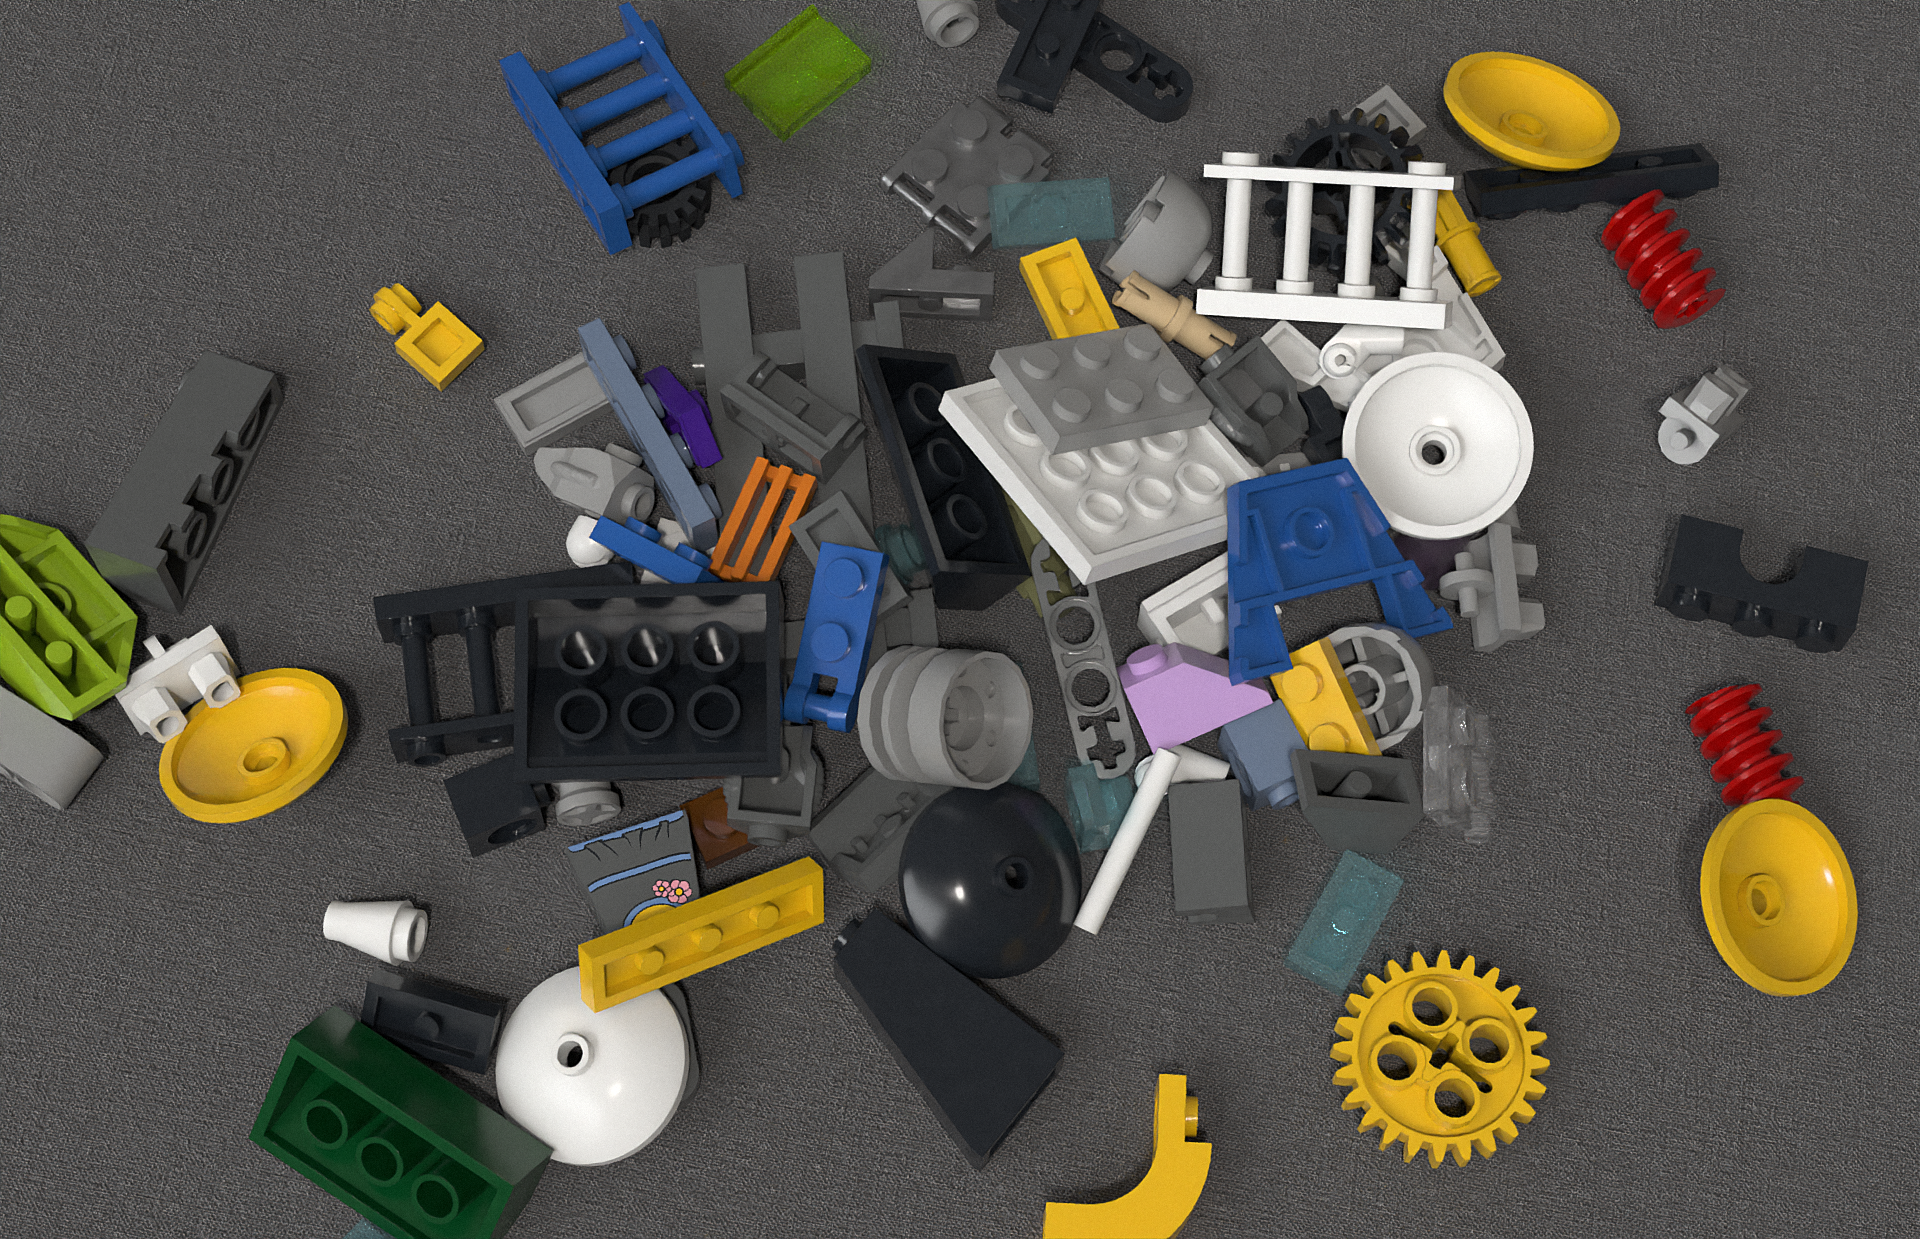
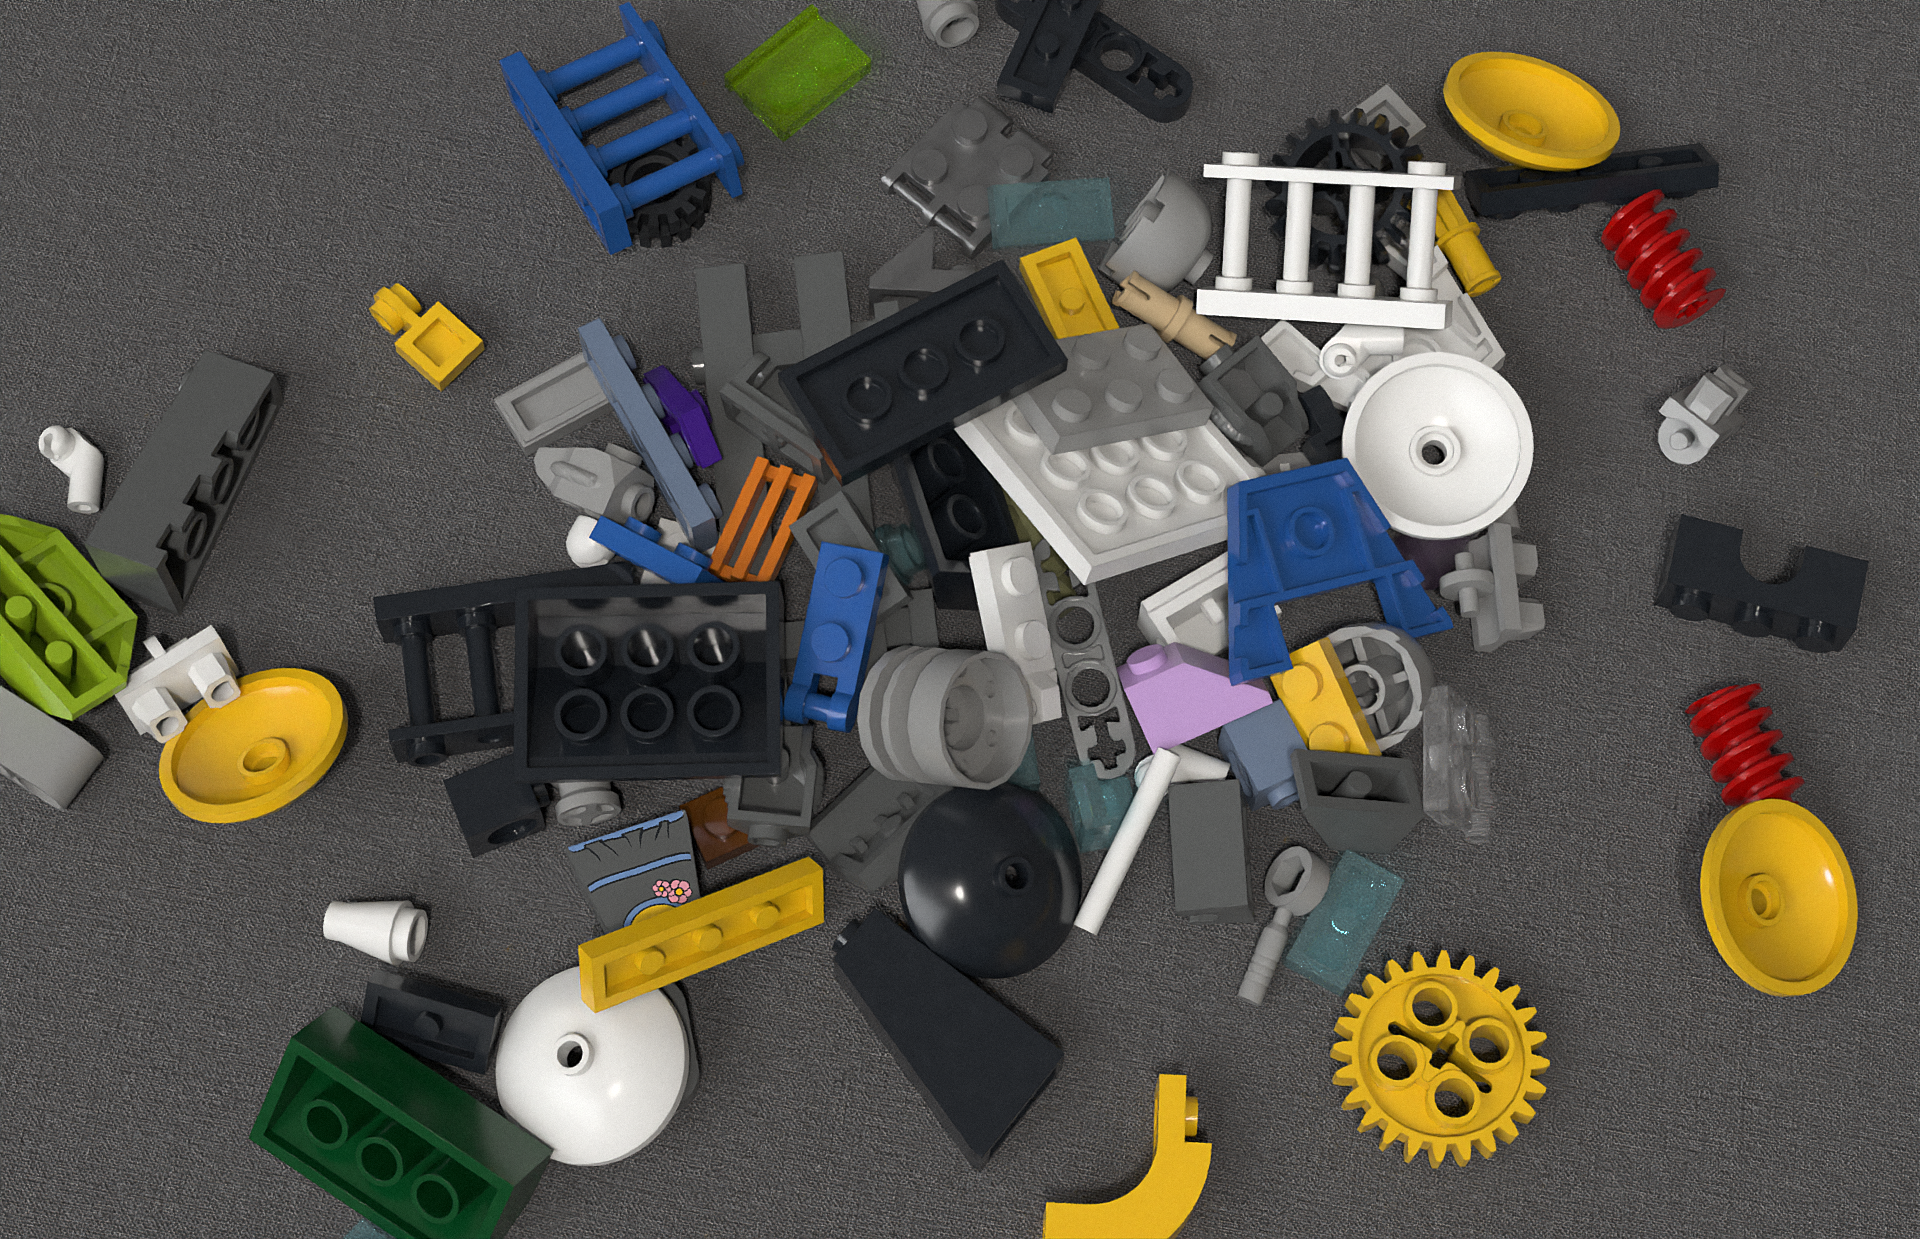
none -> white arm [39,425,104,514]
none -> black plate [778,259,1068,487]
none -> white hinge [969,541,1062,725]
none -> light grey piece [1236,846,1330,1006]

